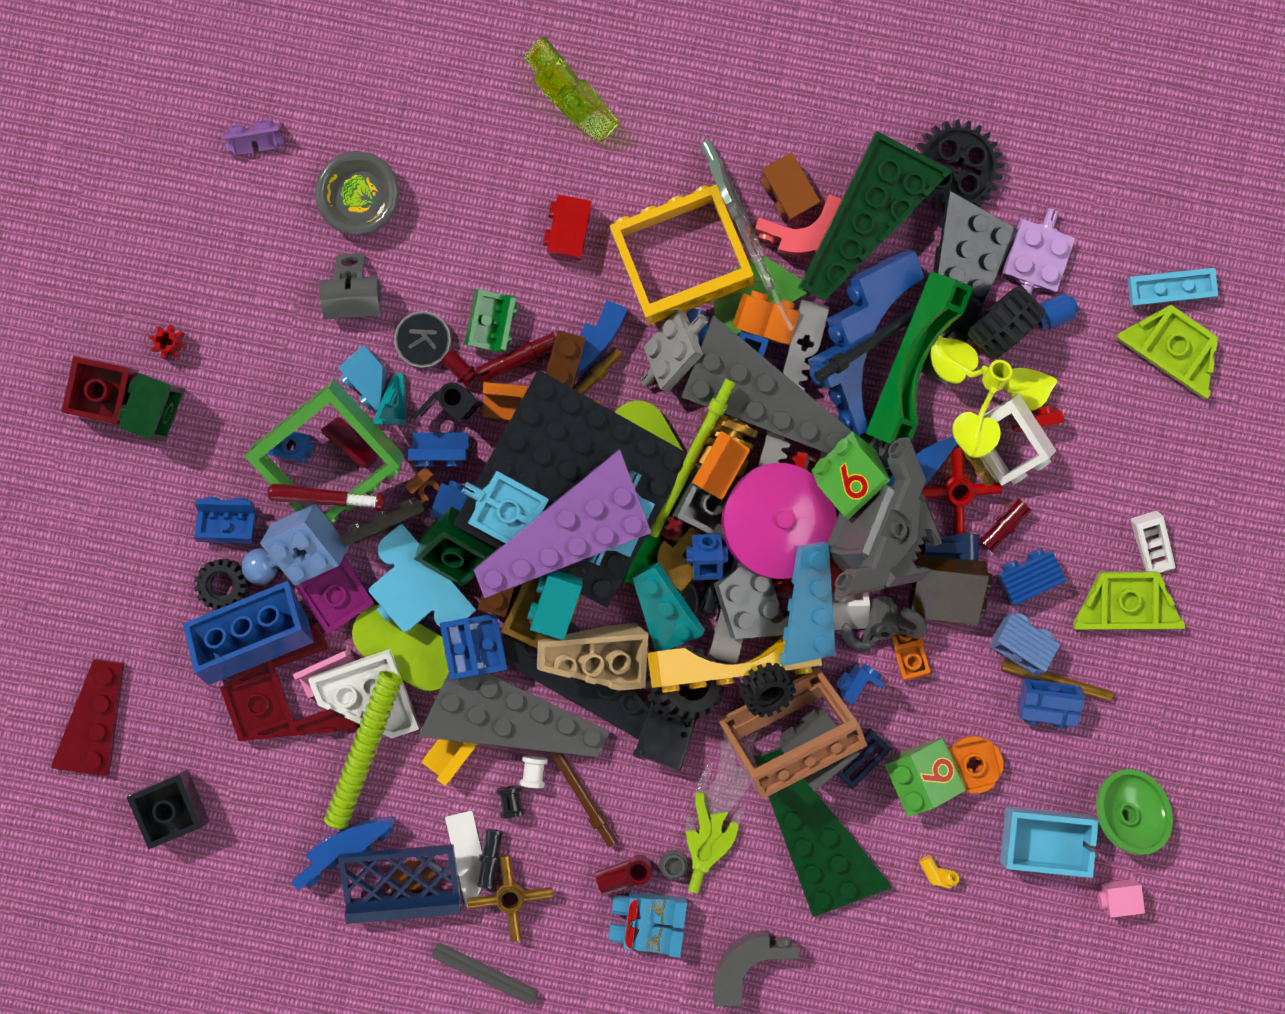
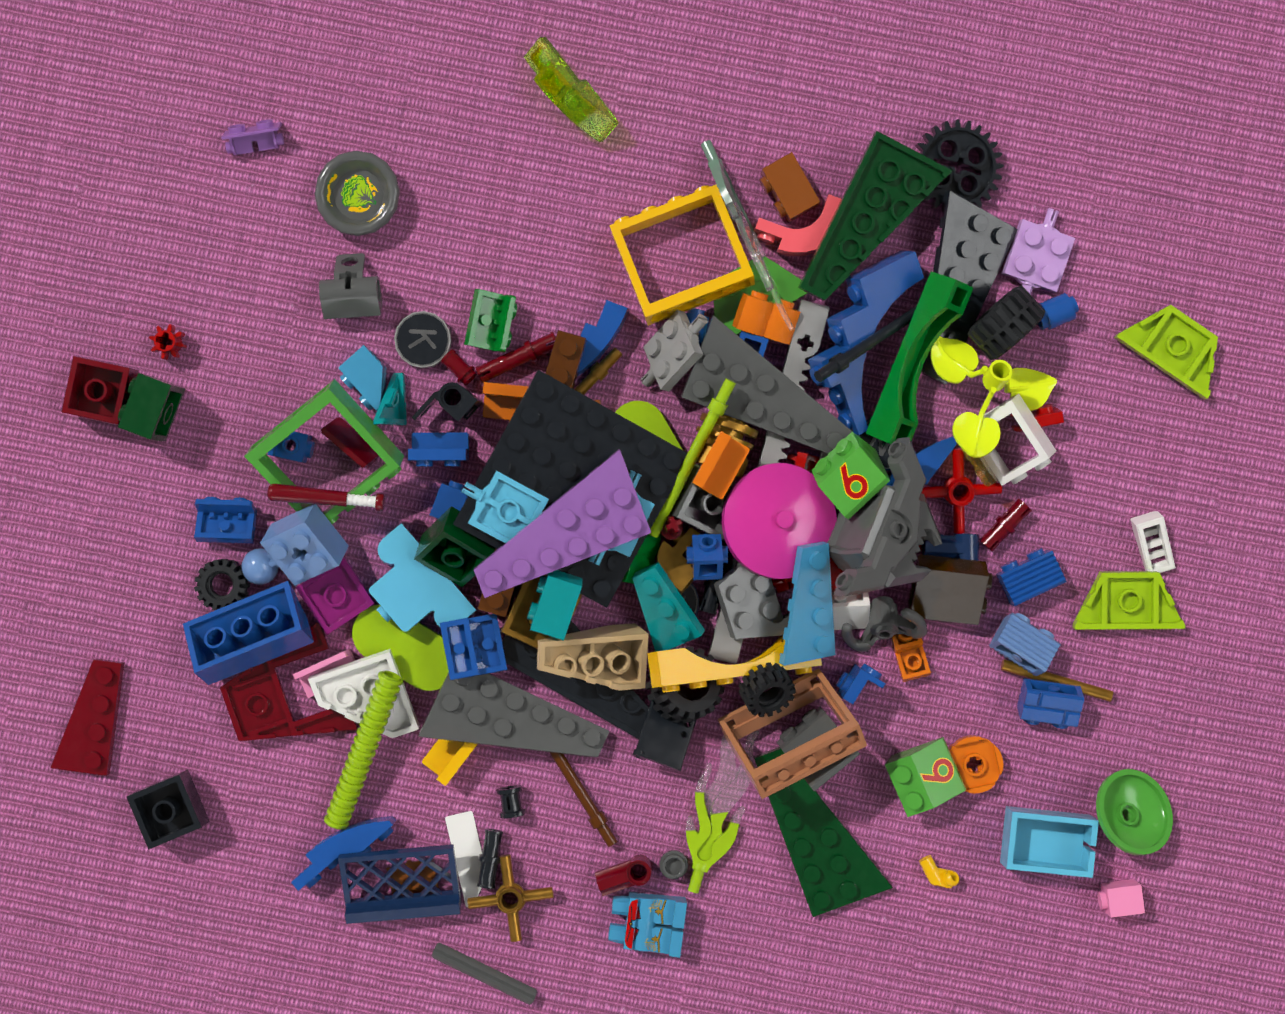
clear smoke plate [340,497,431,546] -> none
dark orange tile [405,466,440,501] -> none
white bush [519,755,548,788] -> none
red brick [543,194,592,261] -> none
dark grey arch [712,930,799,1007] -> none
dark blue tile [836,728,892,790] -> none
medium azure plate [1127,268,1218,306] -> none

